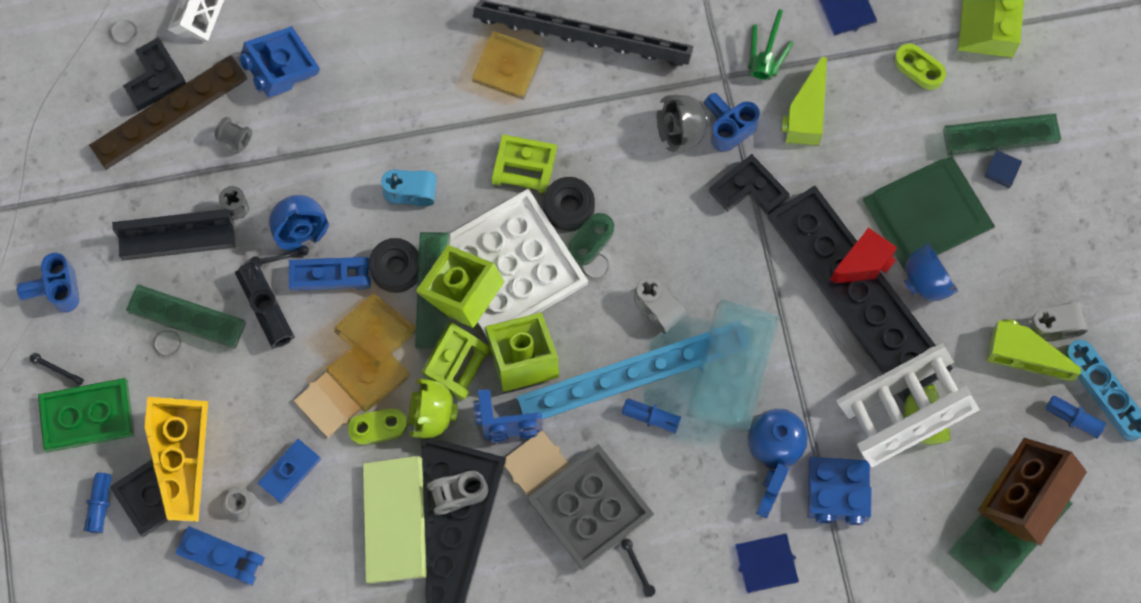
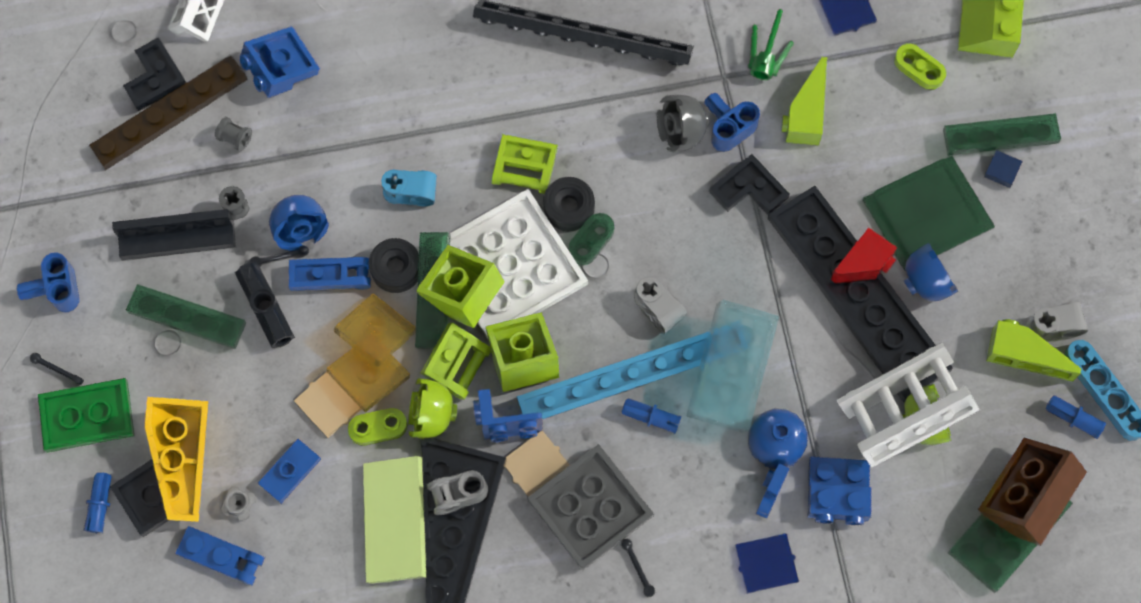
clear yellow plate [472,31,544,100] -> none

